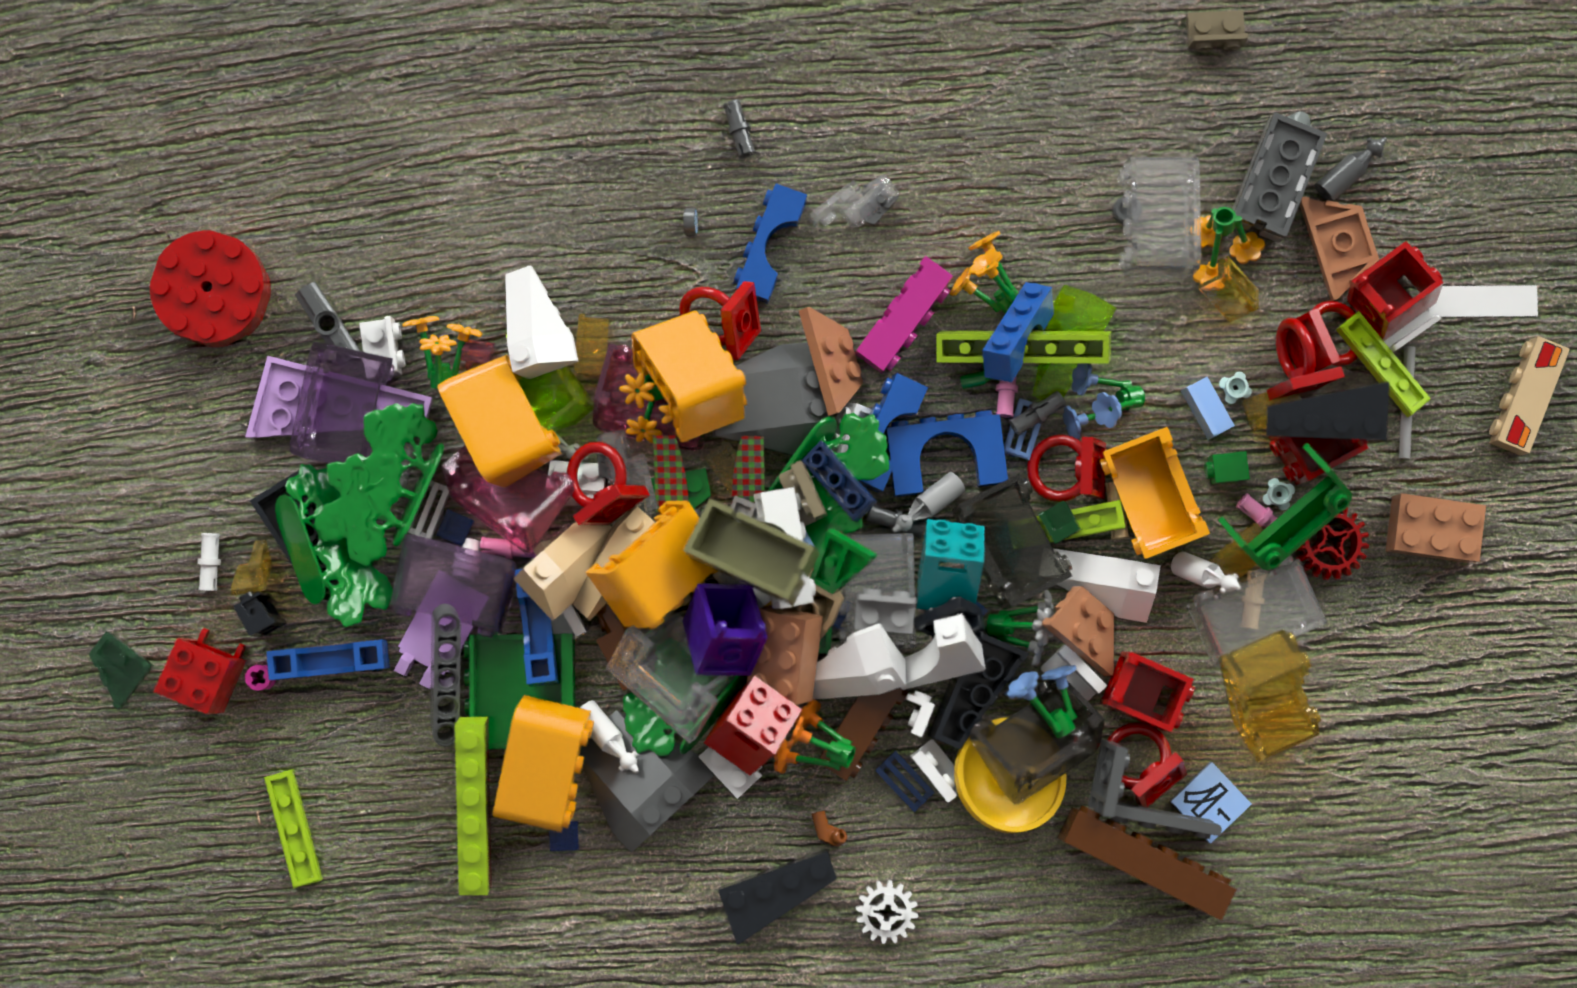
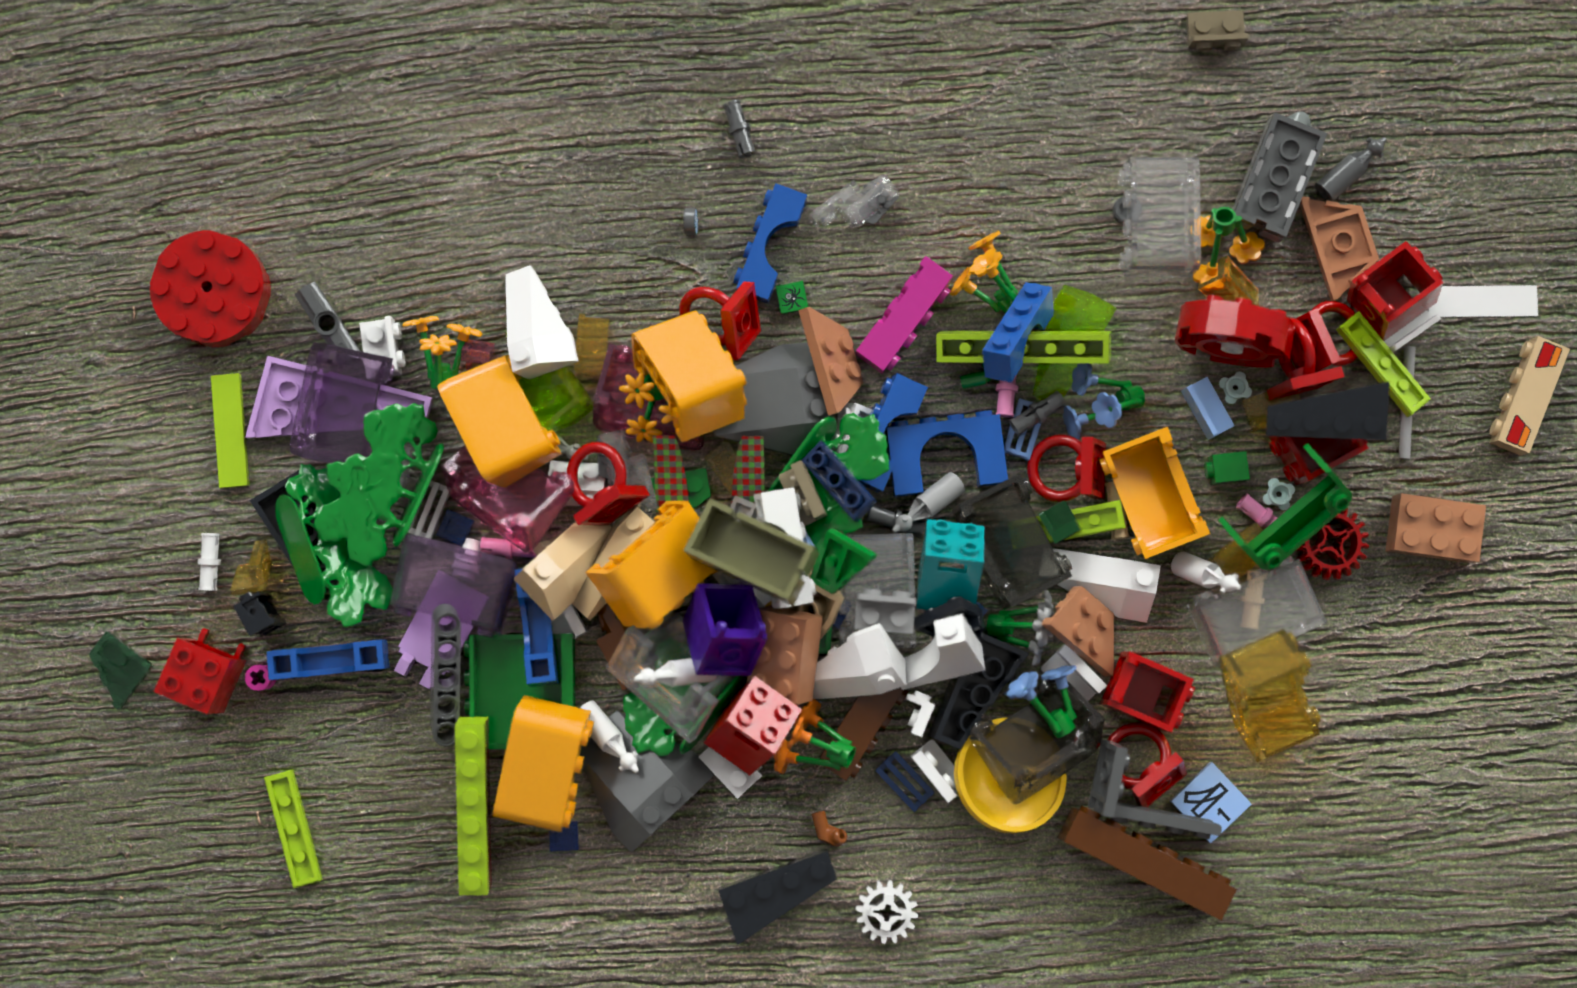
none -> lime tile [211,373,250,489]
none -> white wheel [634,658,717,687]
none -> green tile [775,281,808,315]
none -> red piece [1174,295,1295,368]

